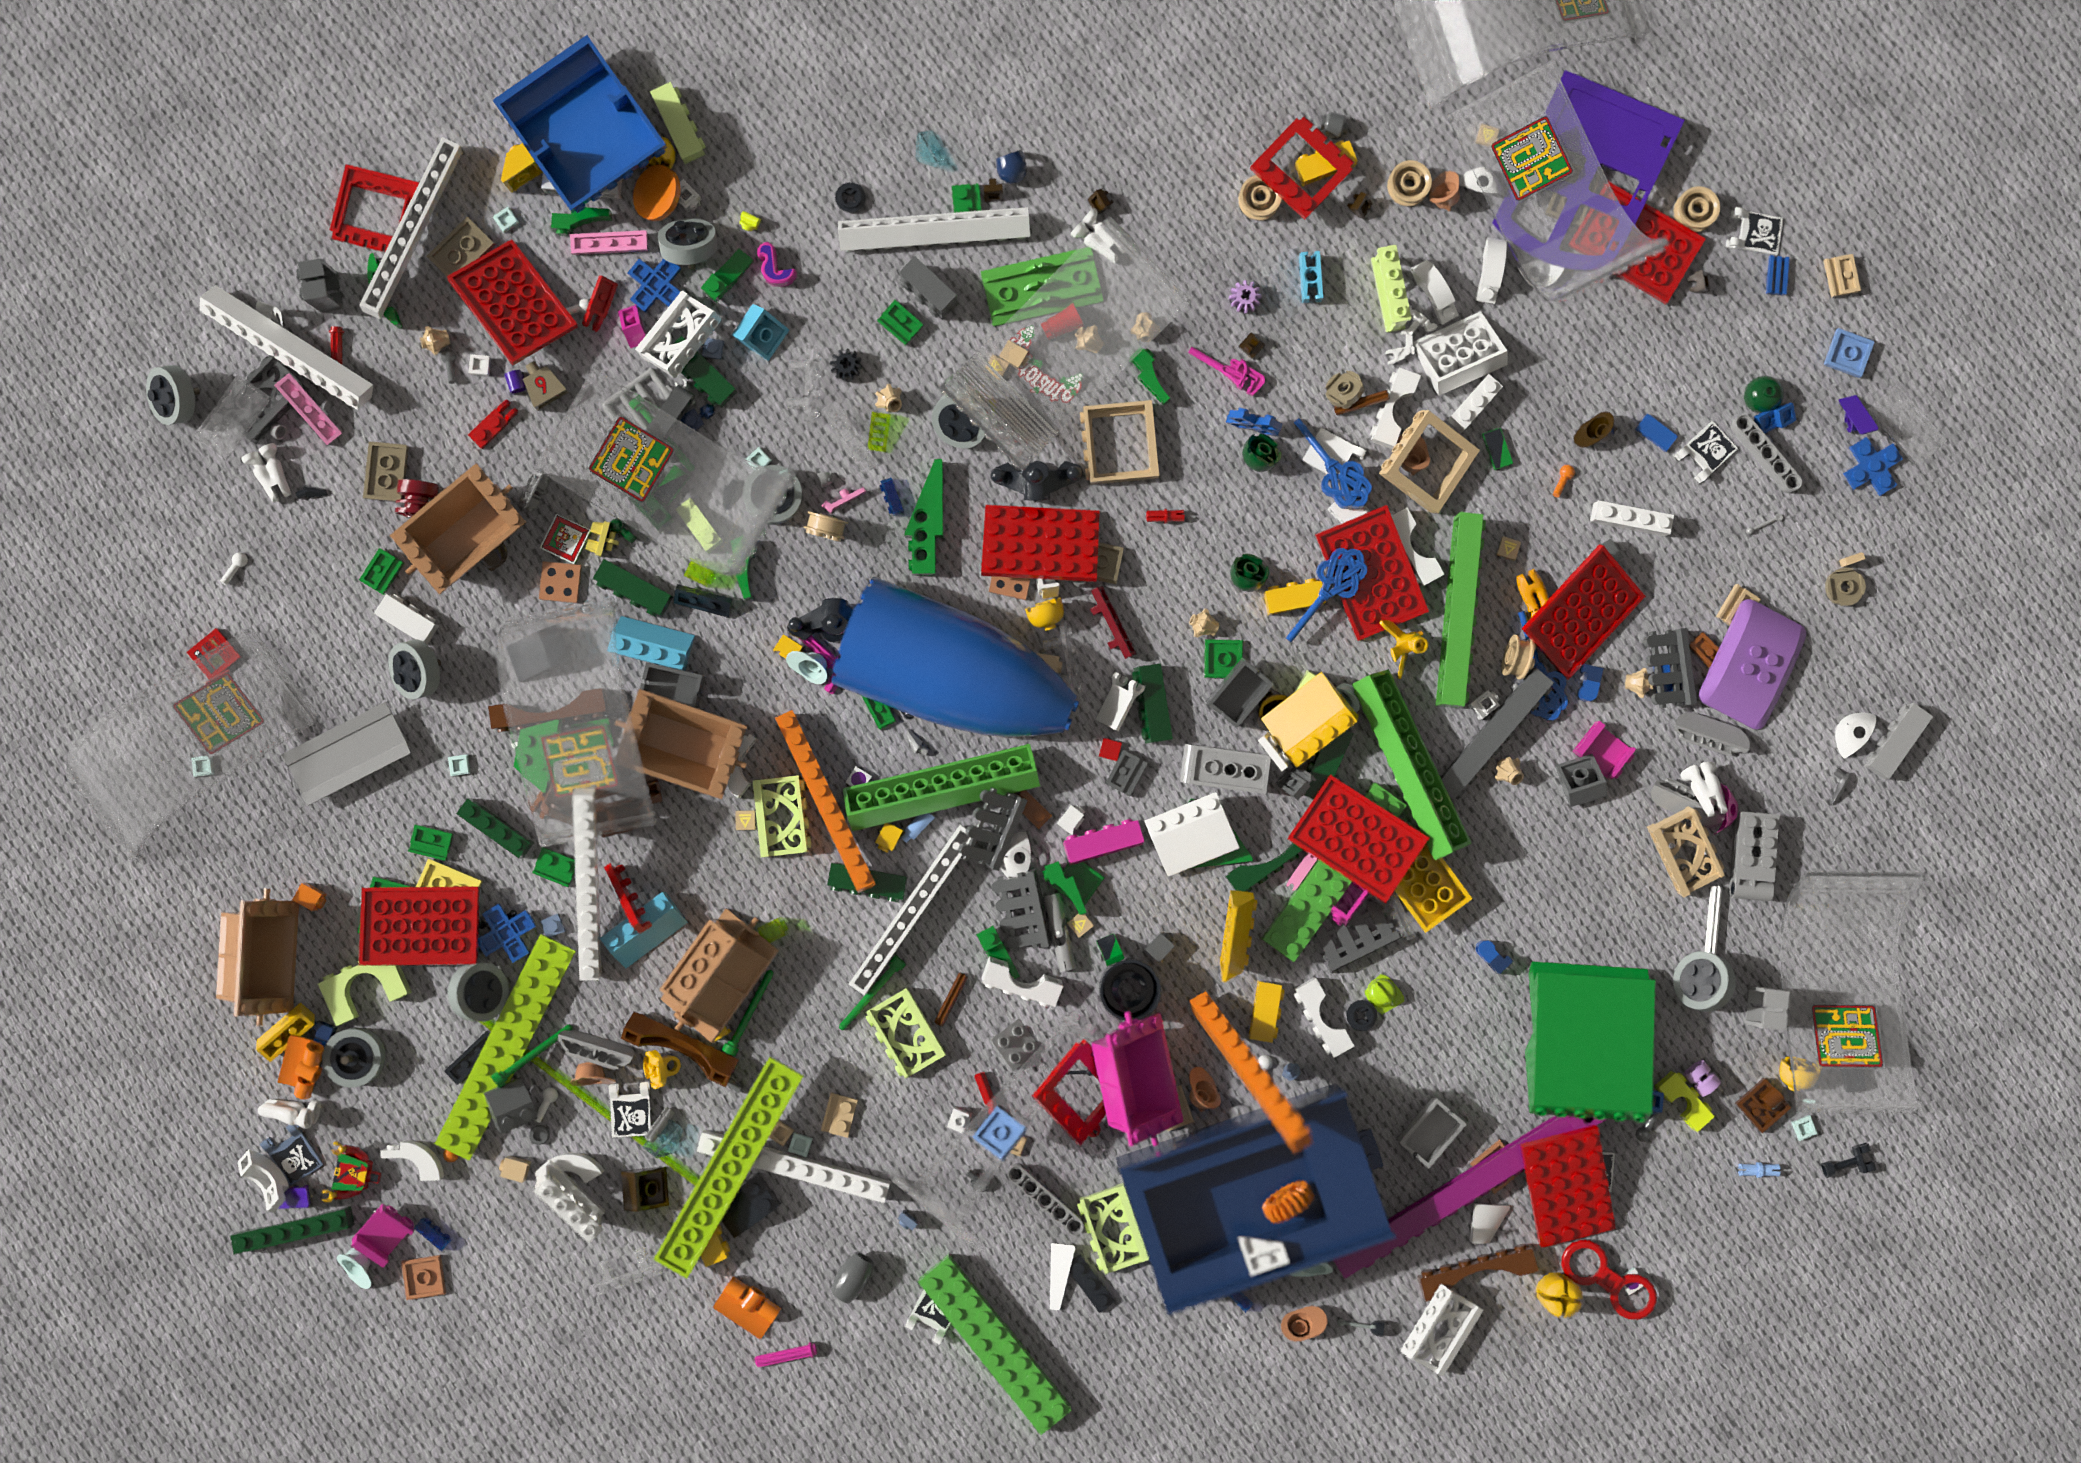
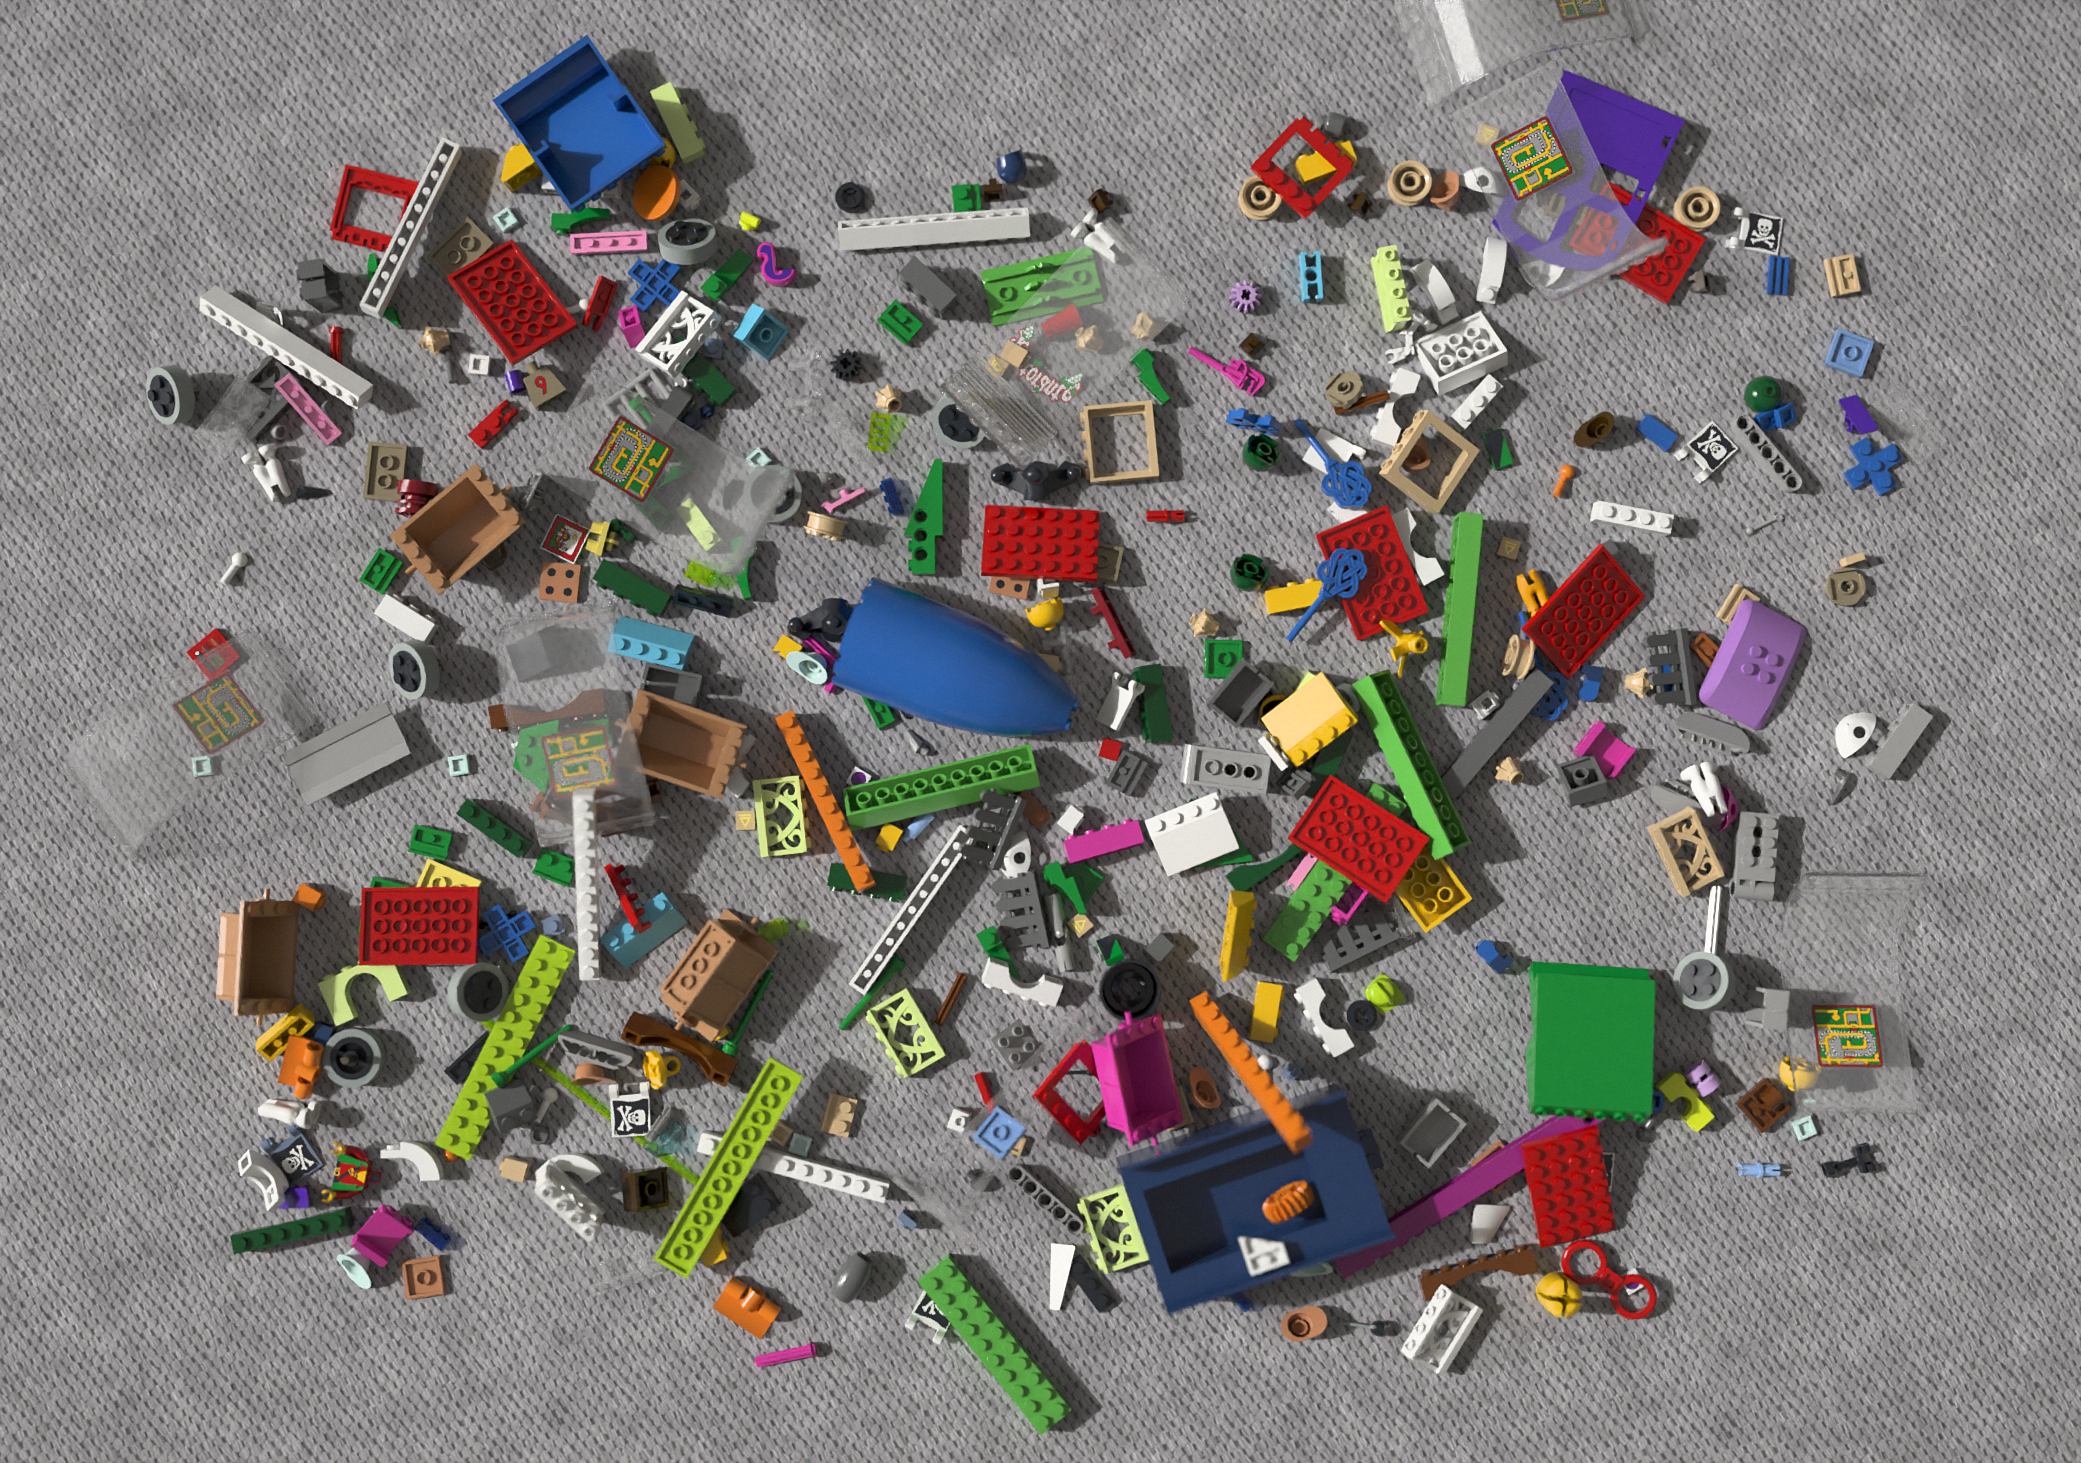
clear light blue slope [915,130,950,167] -> none

